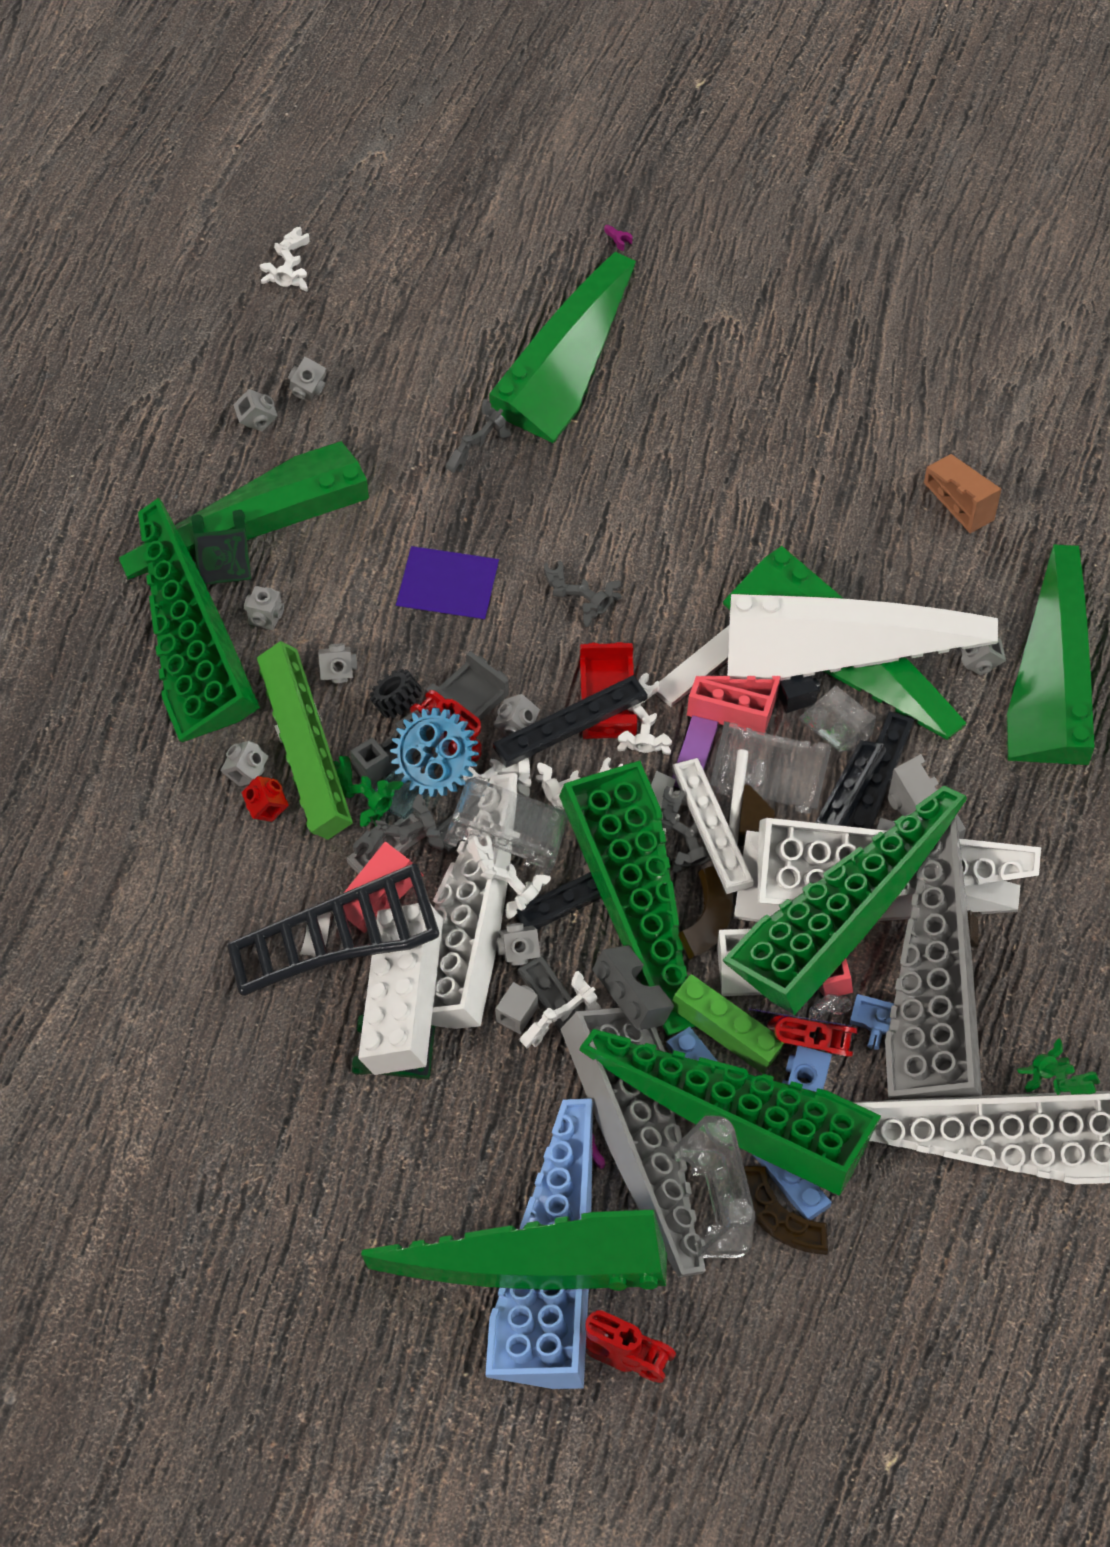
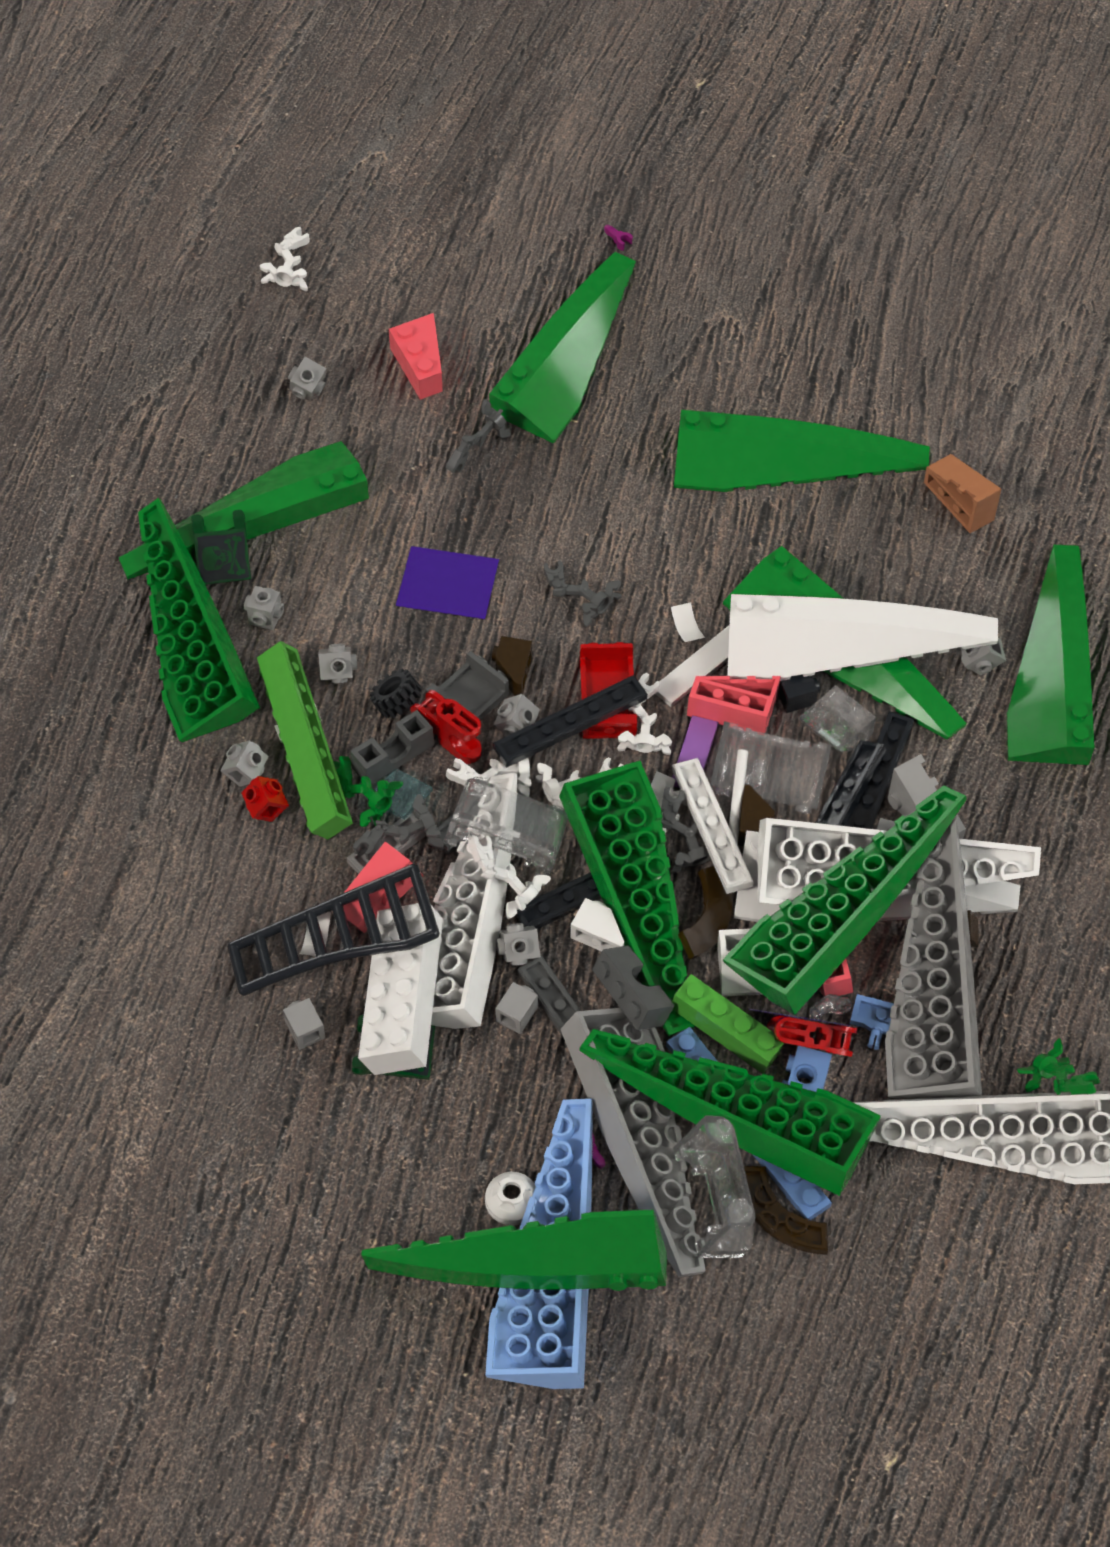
light grey brick [233,389,277,431] -> none
dark azure gear [390,708,479,797] -> none
white piece [520,971,601,1048] -> none
red piece [585,1310,676,1383] -> none
none -> light grey brick [283,998,325,1050]
none -> coral wedge [389,313,443,400]
none -> white piece [485,1171,536,1225]
none -> dark brown slope [492,636,532,696]
none -> white slope [570,898,624,952]
none -> white sticker [671,602,705,642]
none -> green wedge [674,410,930,492]

